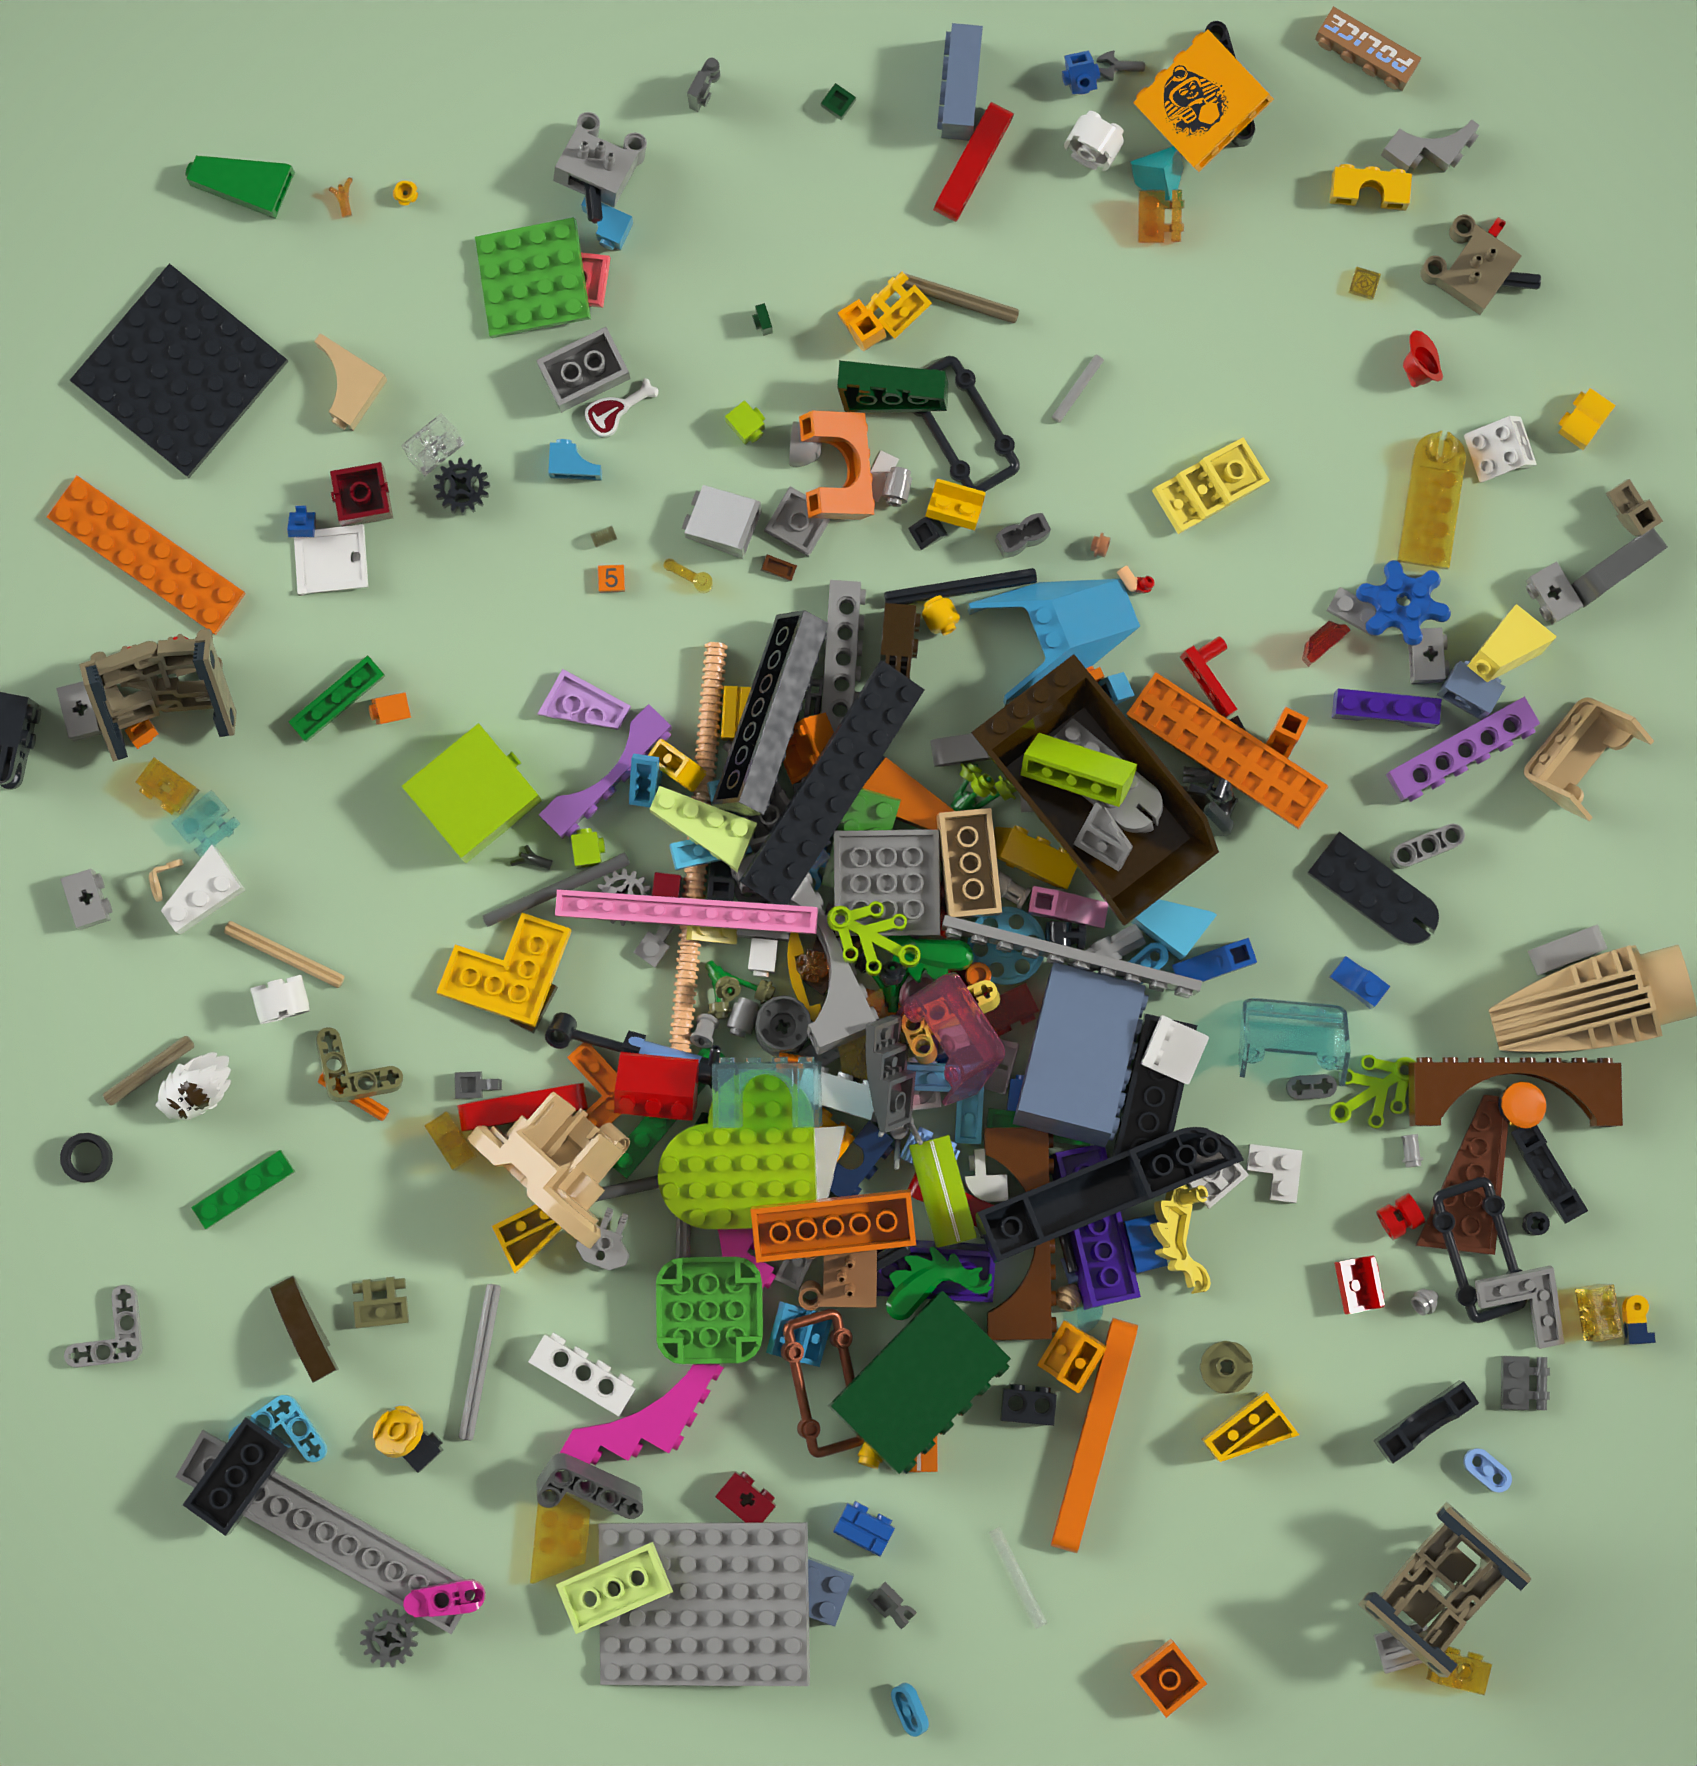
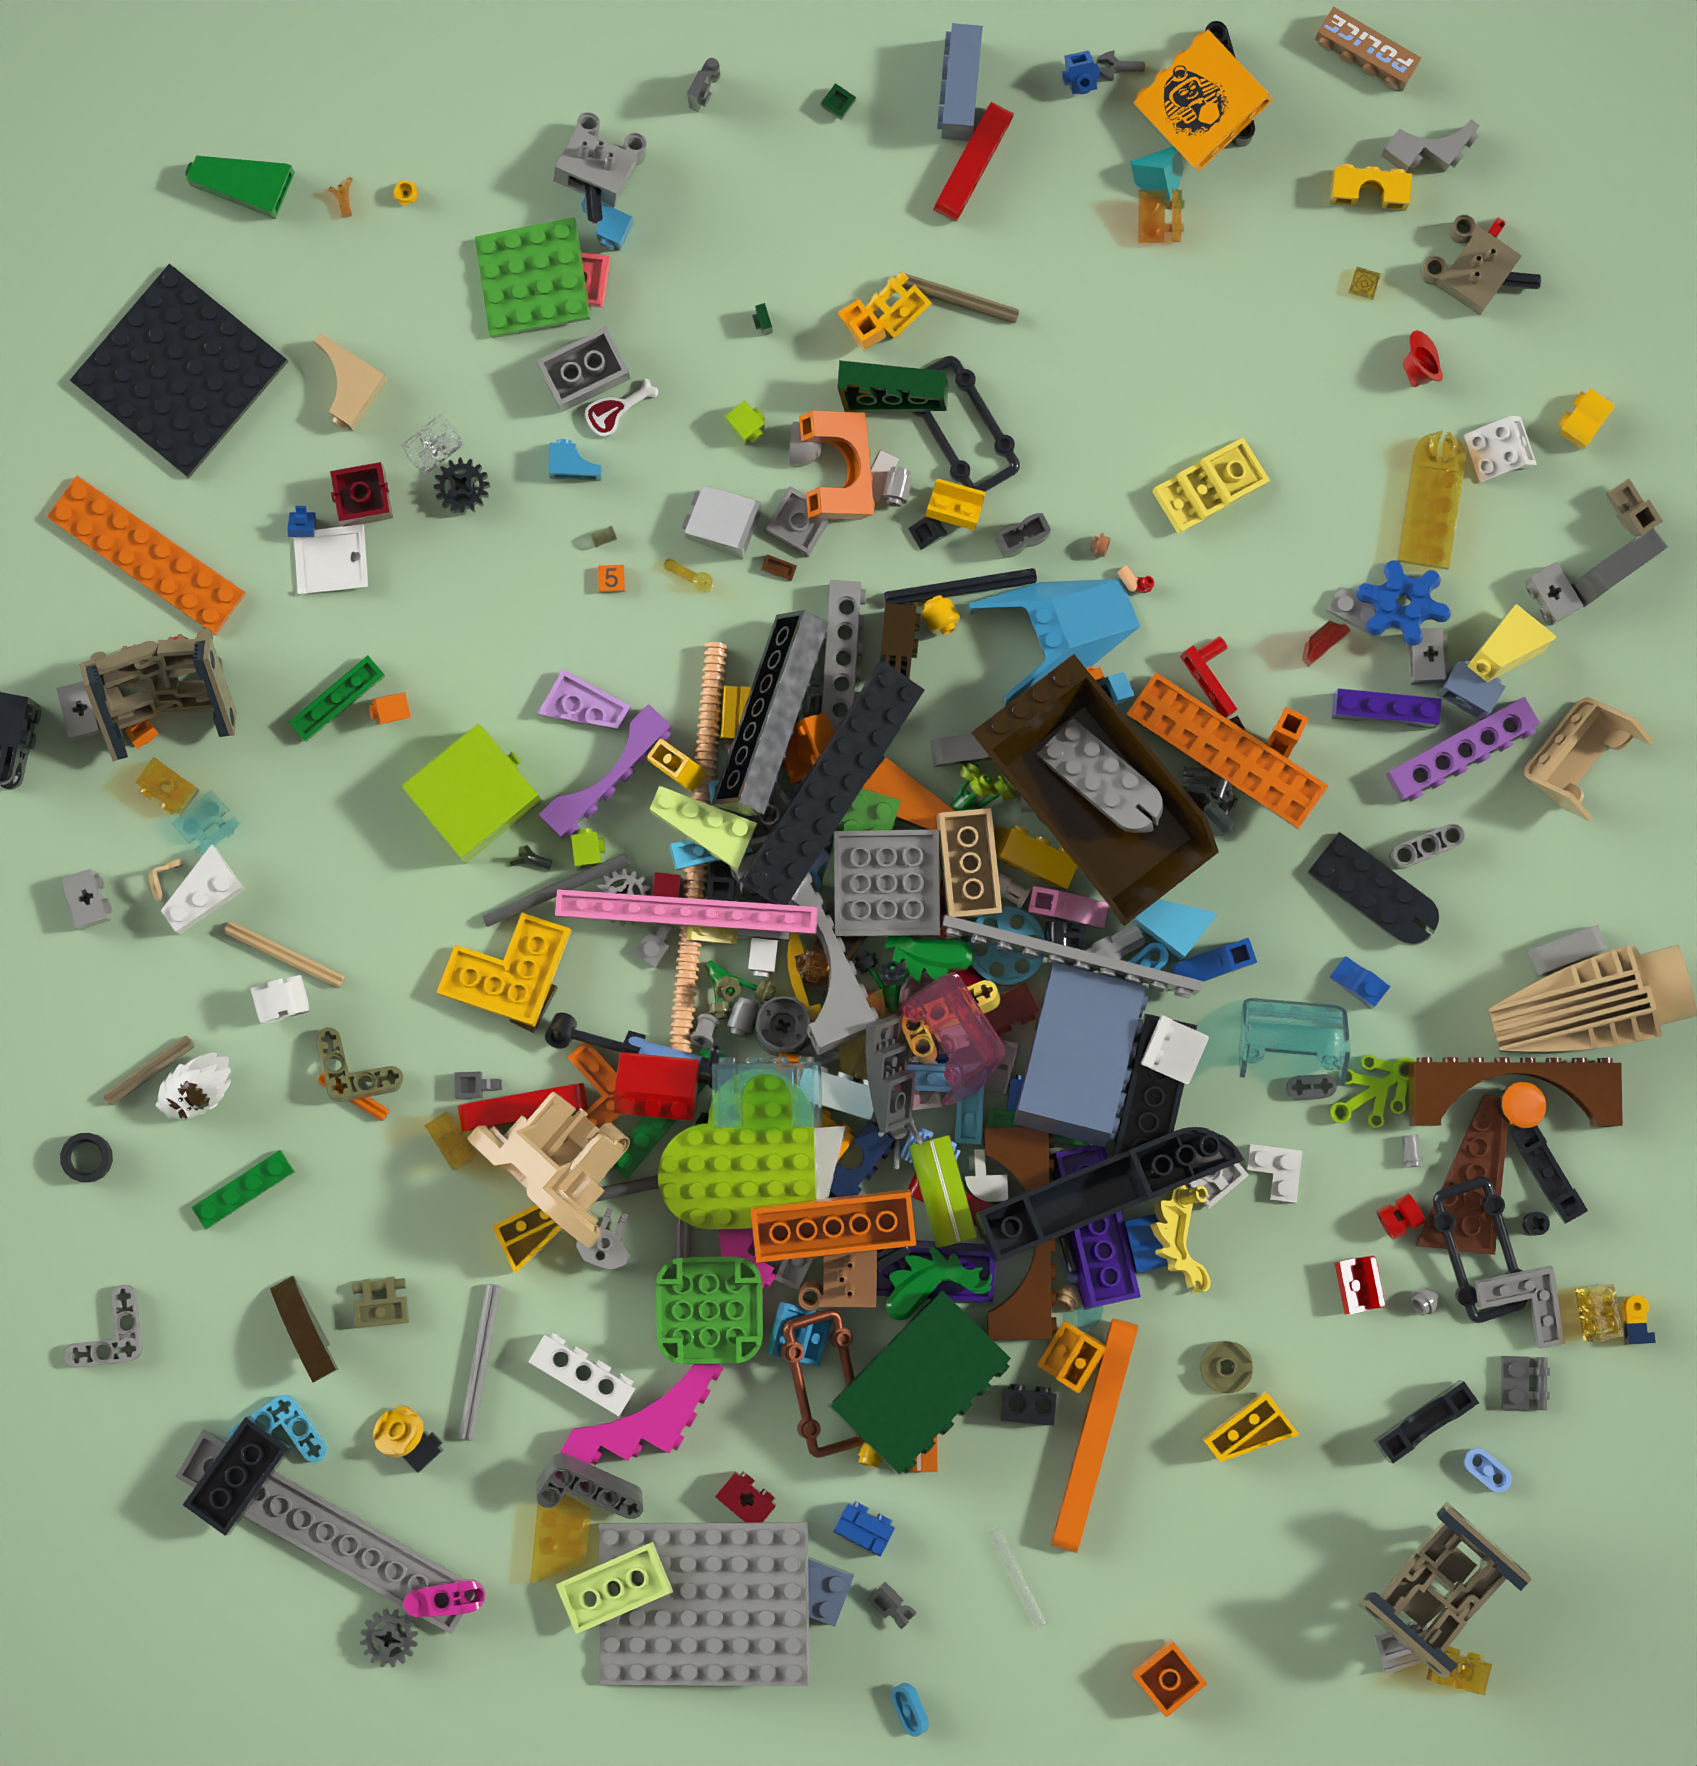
dark azure arch [629,754,662,808] -> none
lime plant [827,901,921,976] -> none
orange tile [965,962,991,986] -> none
lime brick [1021,733,1137,807] -> none
light grey bar [1052,355,1104,423] -> none
white brick [1064,111,1124,171] -> none
light grey wing [1074,801,1133,871] -> none

